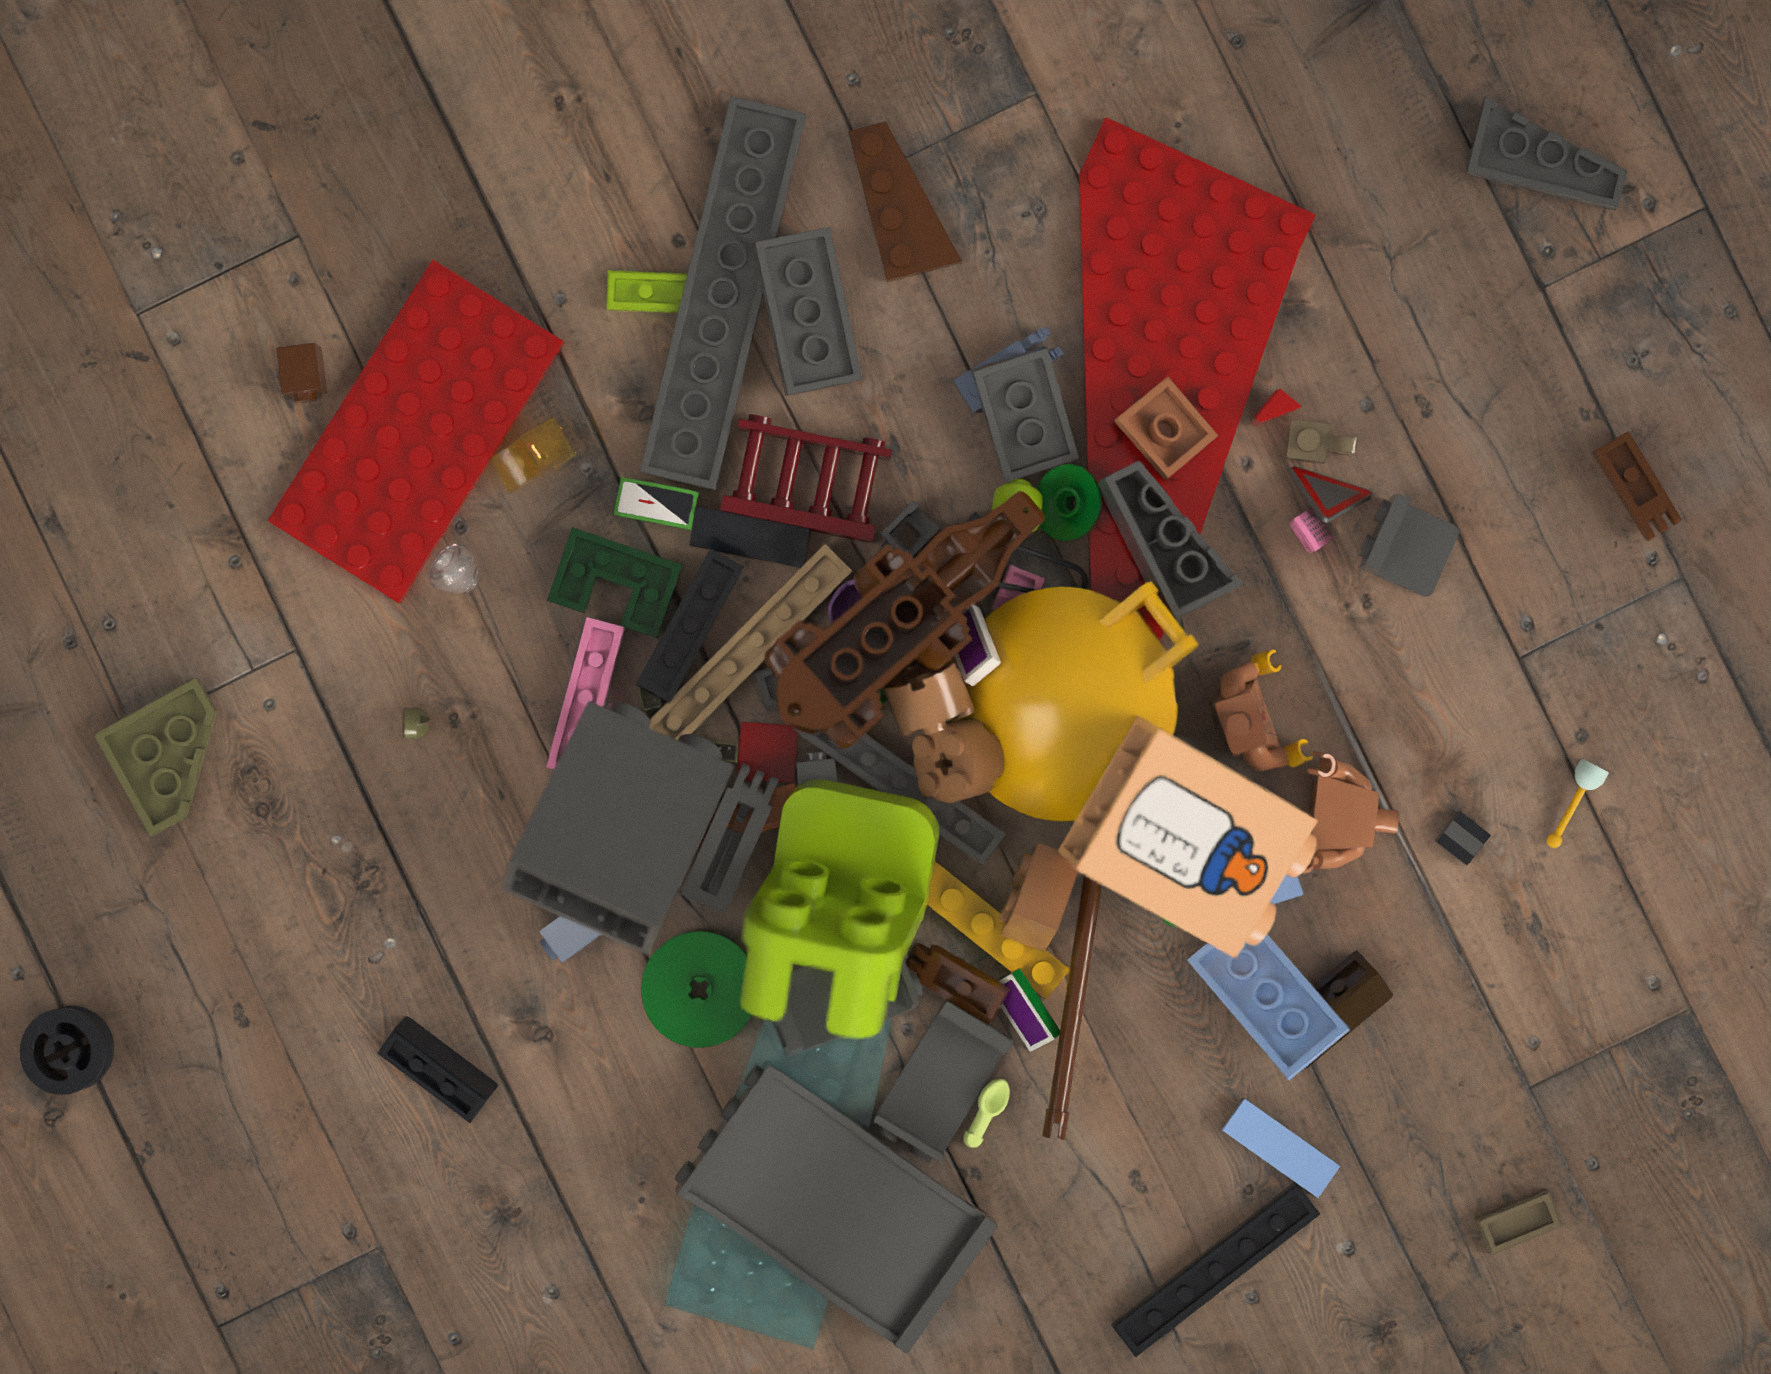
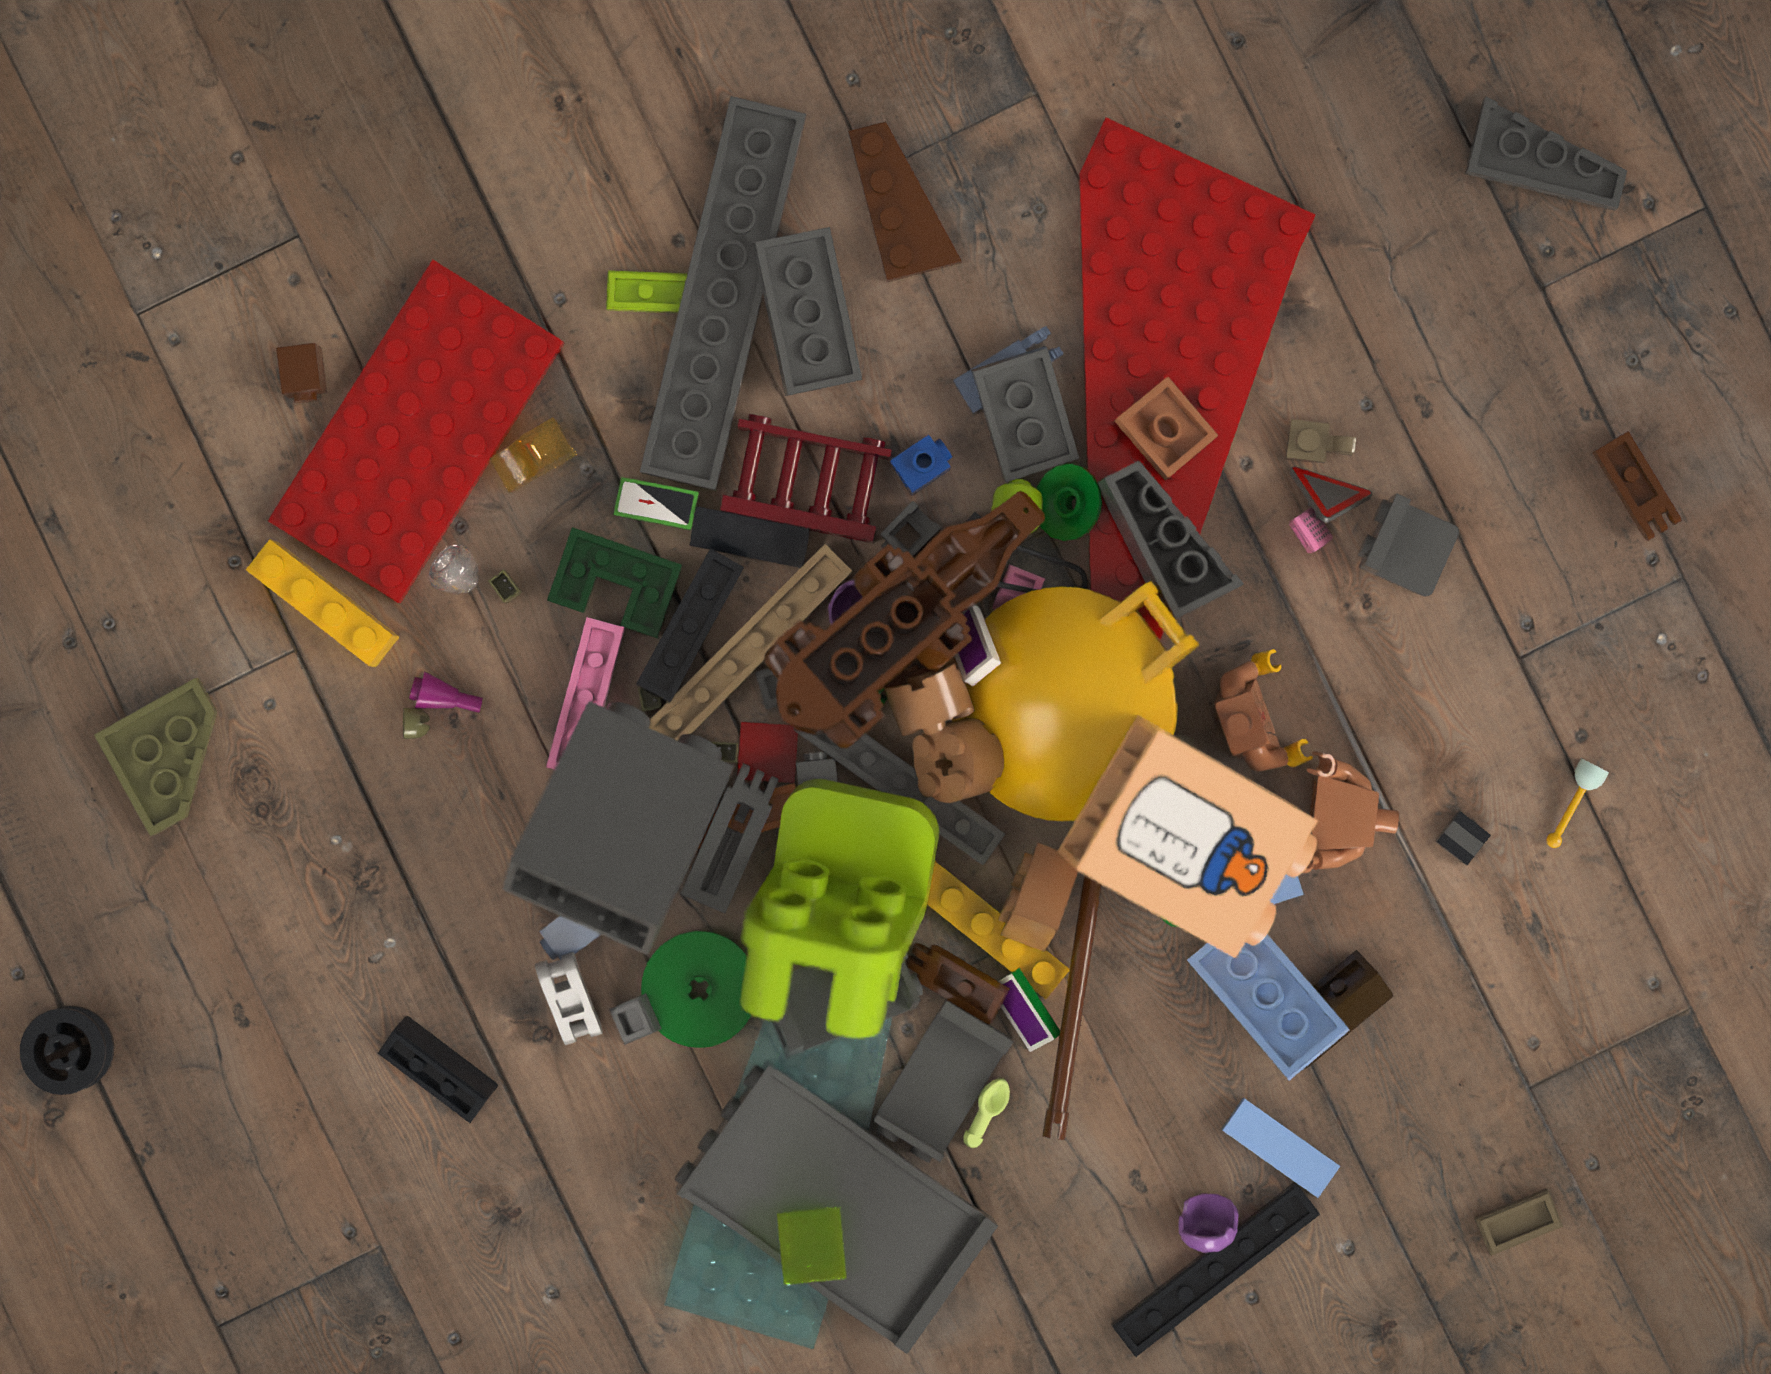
red slope [1251,389,1302,426] -> none
none -> yellow brick [246,539,399,667]
none -> magenta cone [409,671,483,713]
none -> olive piece [488,569,522,604]
none -> plate [535,952,603,1045]
none -> dark grey tile [609,993,661,1045]
none -> clear neon green piece [777,1207,847,1285]
none -> blue brick [890,435,953,496]
none -> medium lavender hair [1178,1193,1238,1253]

